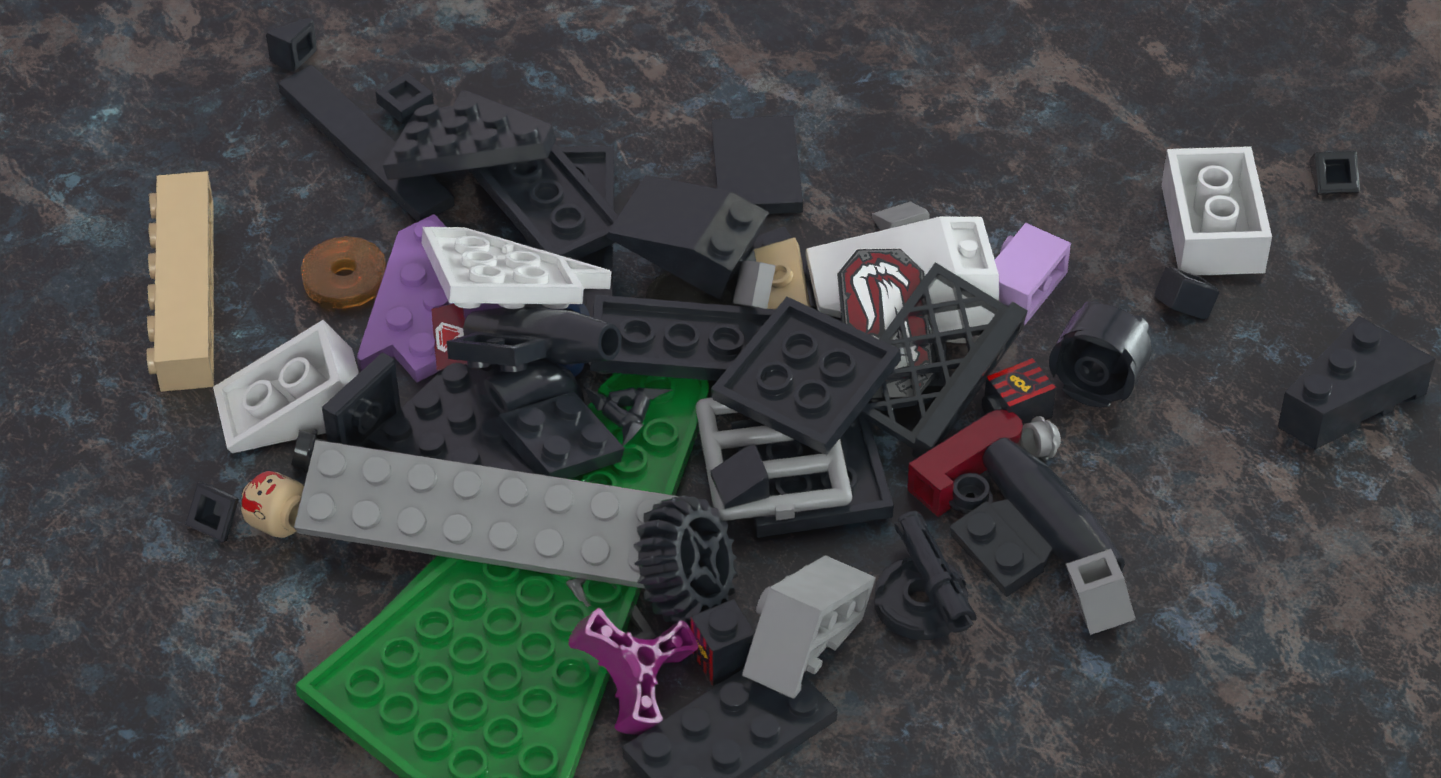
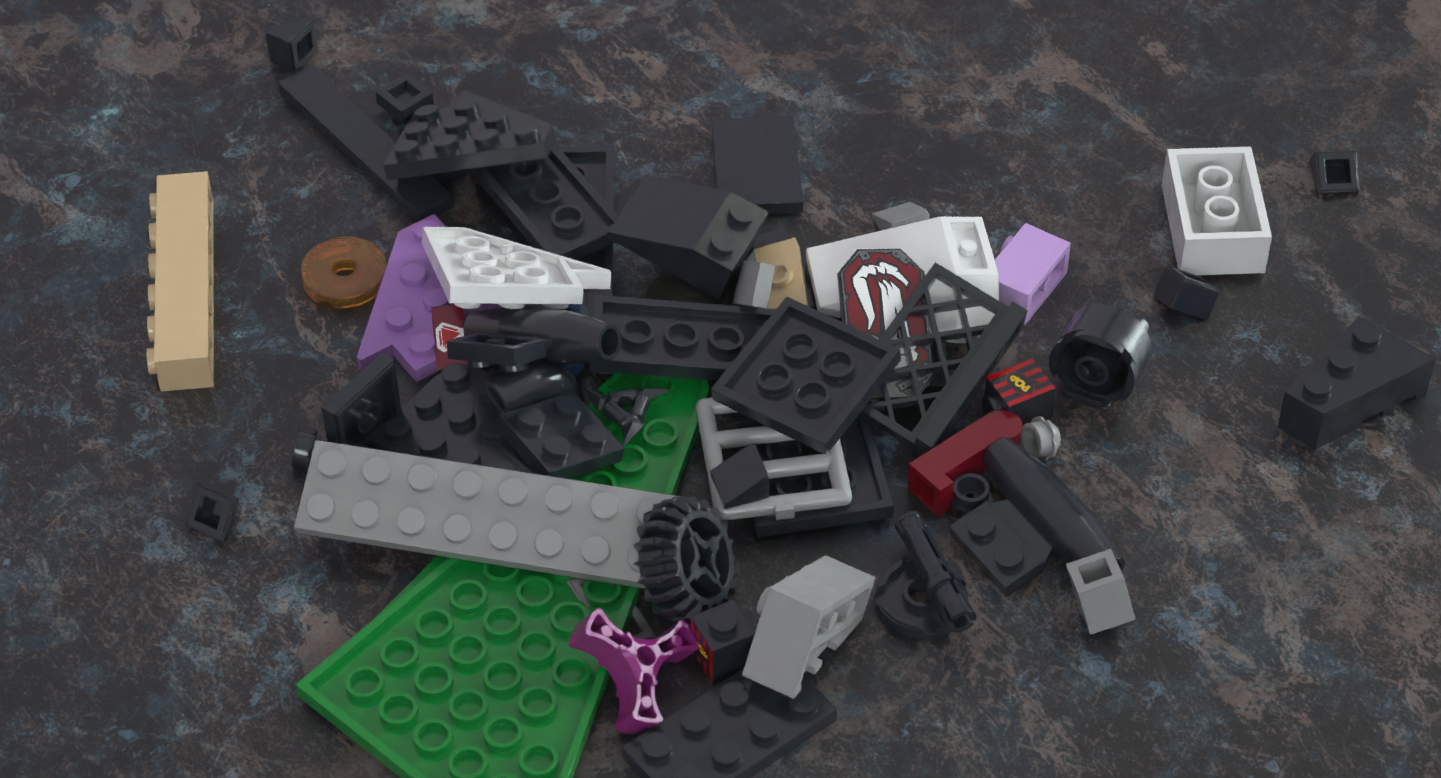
white slope [213,320,359,453] -> none
tan head [241,471,304,538] -> none

